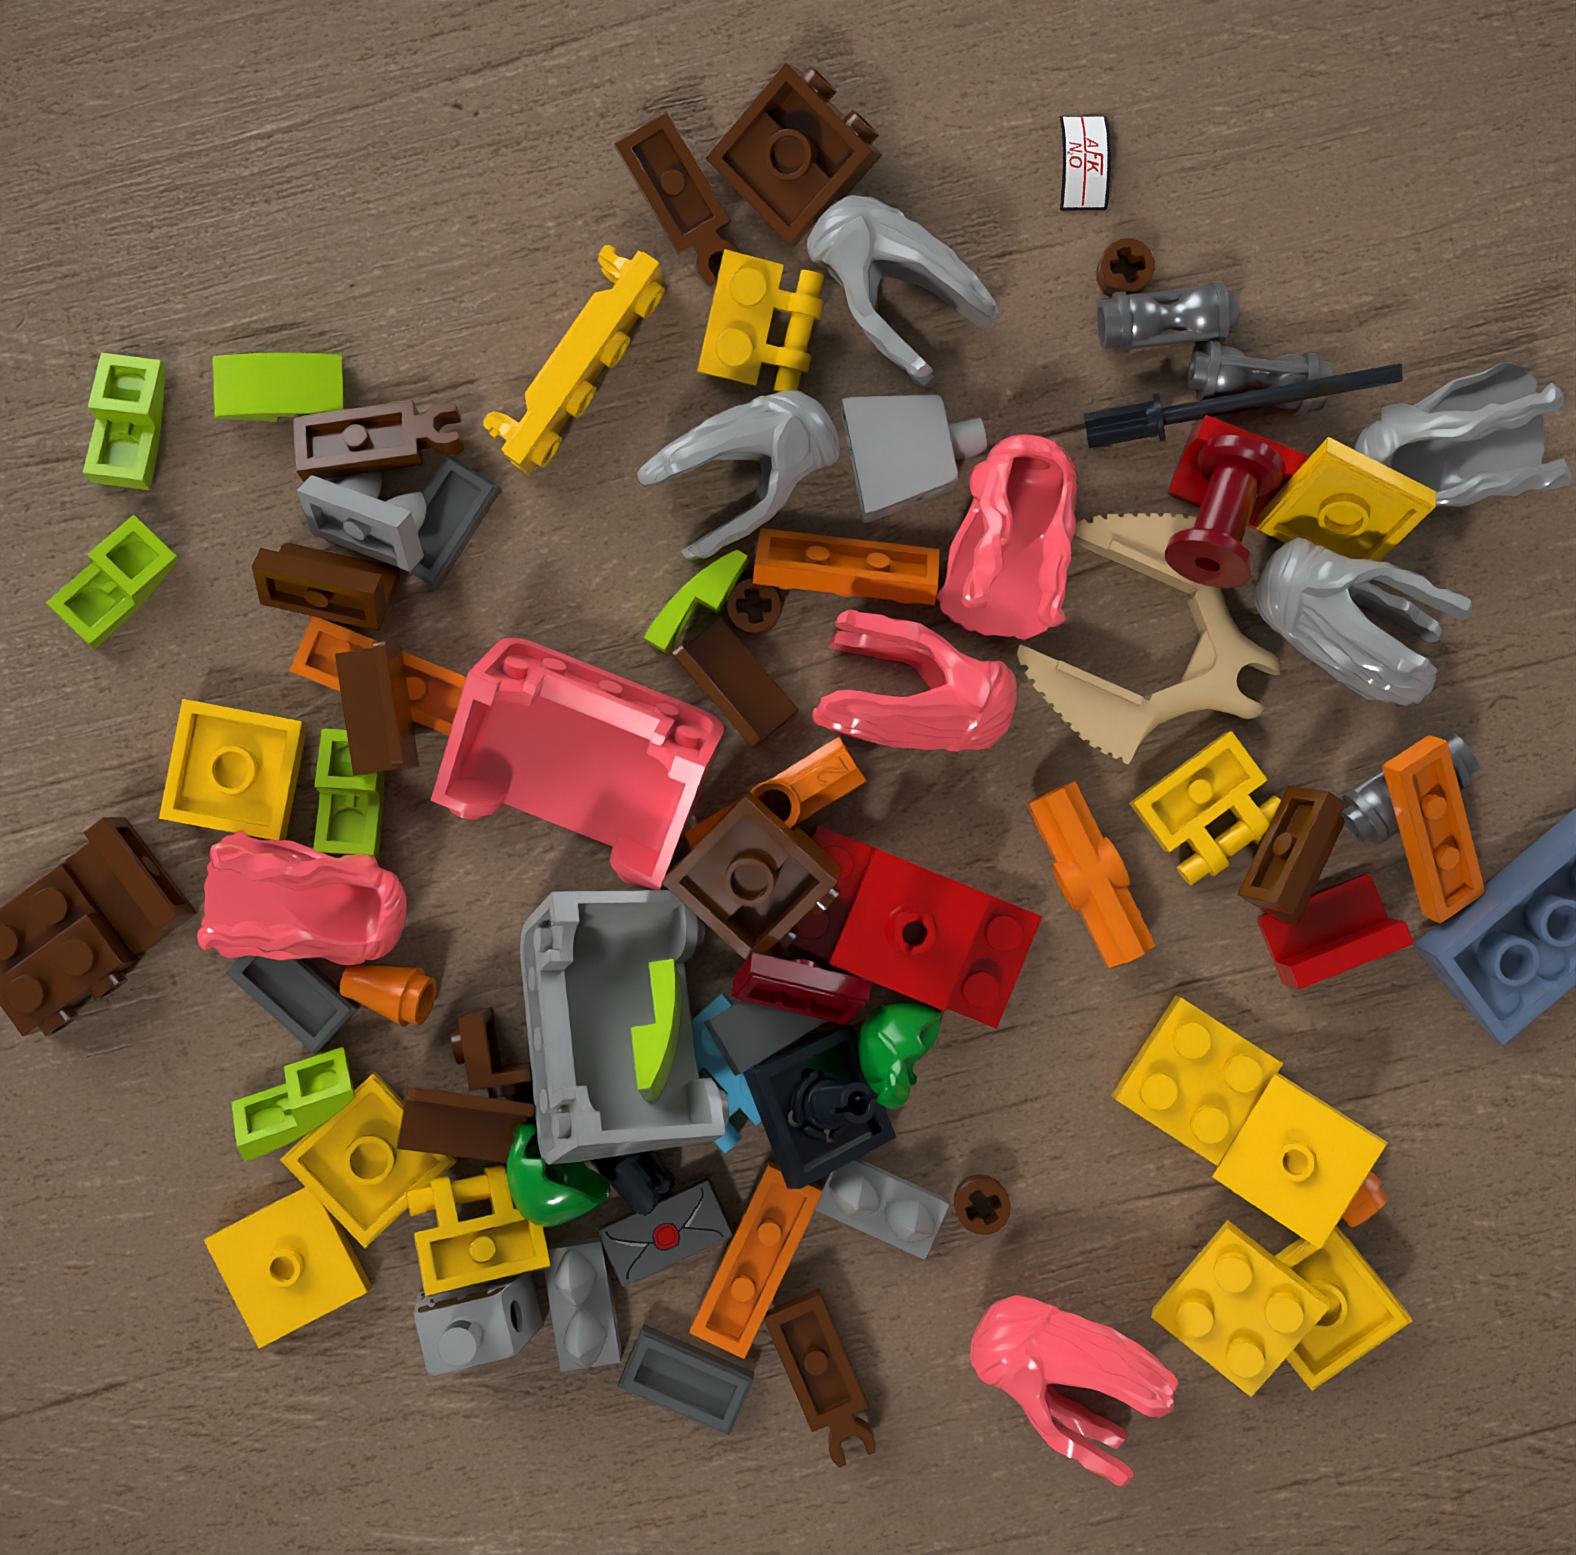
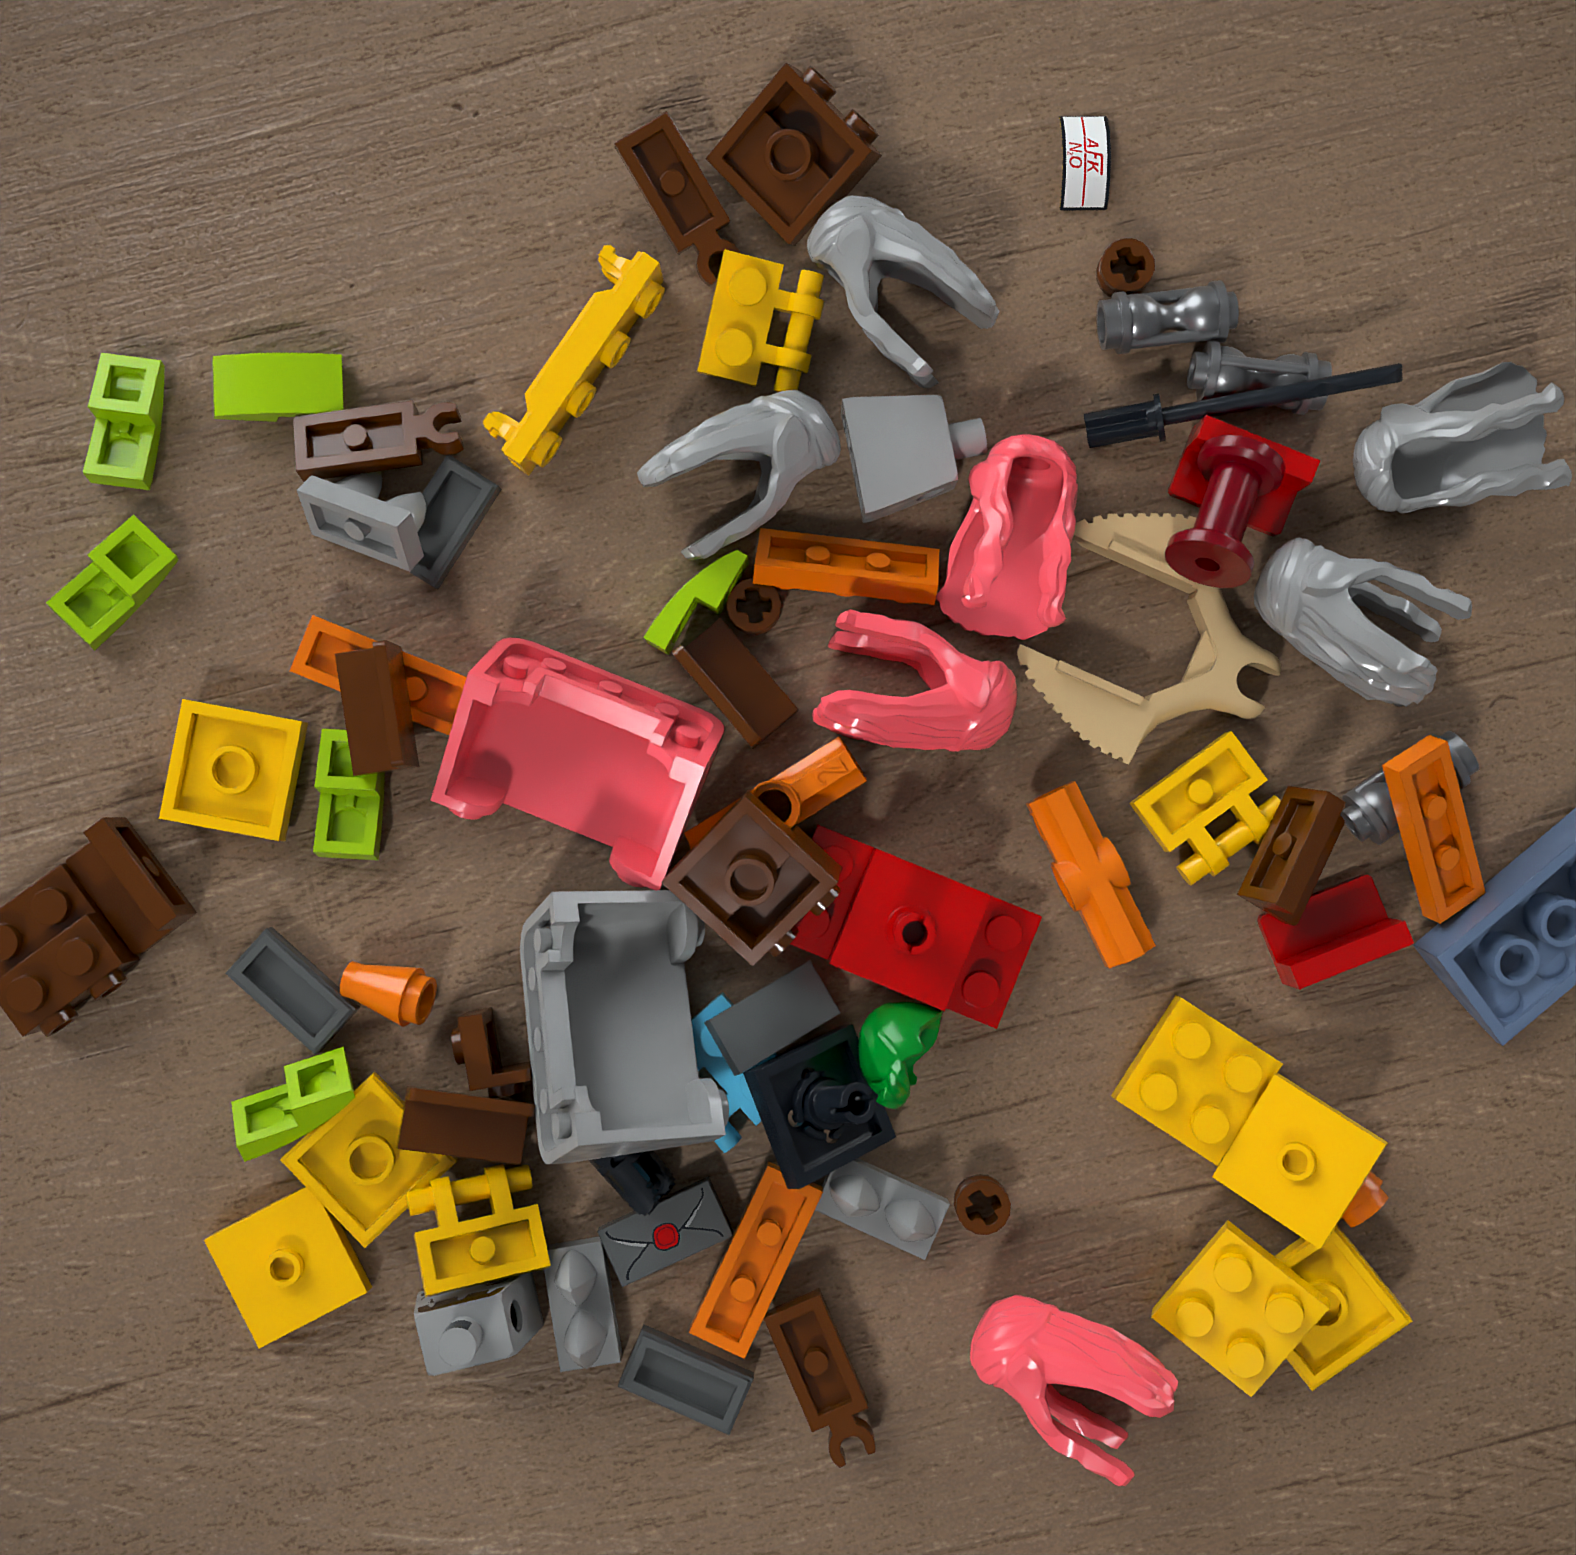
coral hair [197,830,407,965] -> none
reddish brown panel [252,543,400,631] -> none
green hair [507,1122,610,1227] -> none
lime slope [631,959,682,1102] -> none
dark red plate [731,952,871,1025] -> none
yellow plate [1256,437,1437,562] -> none

